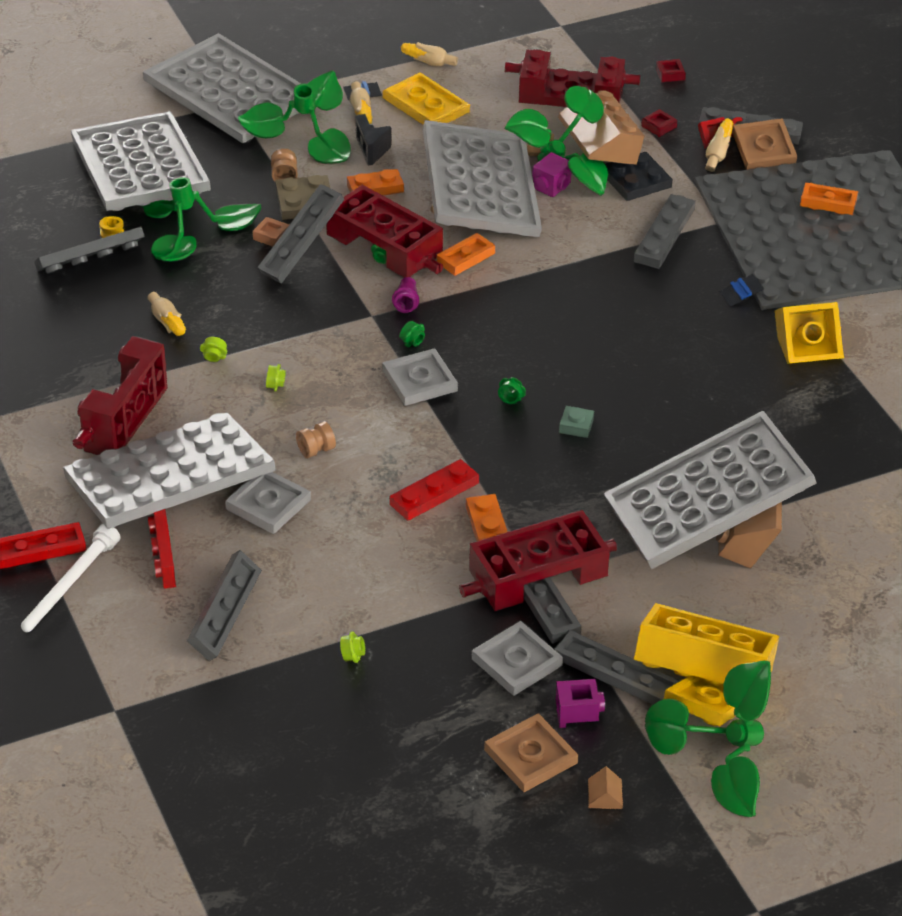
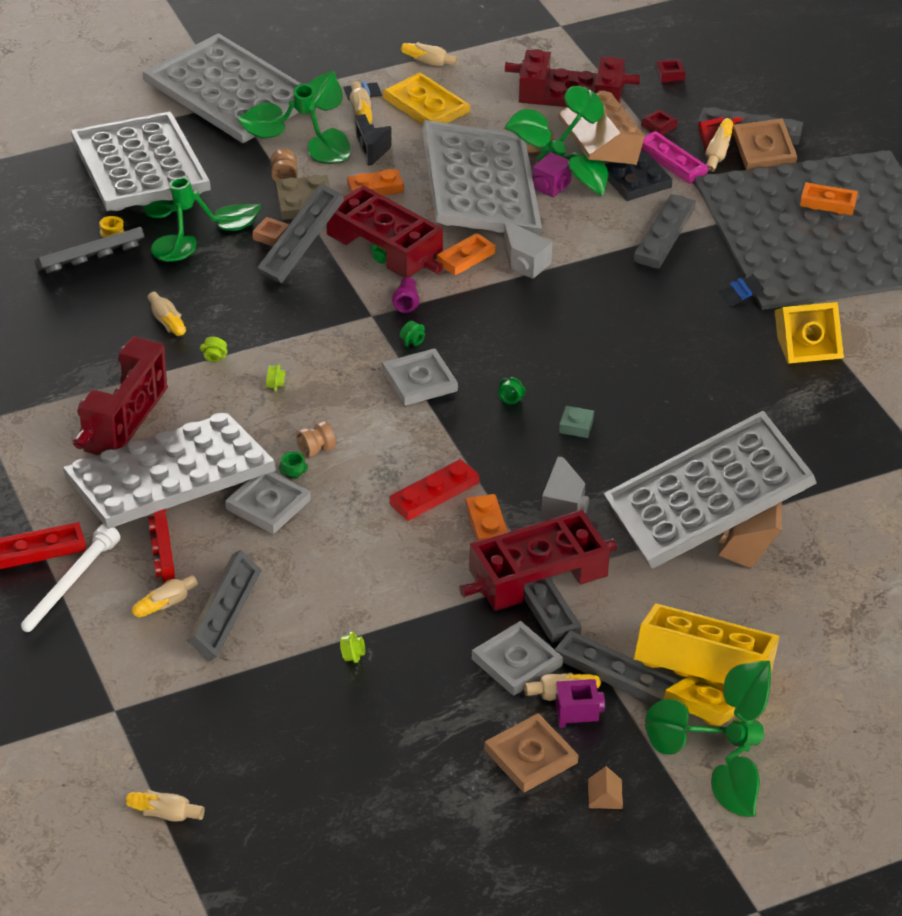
none -> tan piece [125,789,205,822]
none -> tan piece [132,575,198,618]
none -> green plate [279,451,308,479]
none -> light grey slope [504,222,553,279]
none -> tan piece [524,672,601,701]
none -> light grey slope [541,457,589,520]
none -> dark pink tile [641,131,708,183]

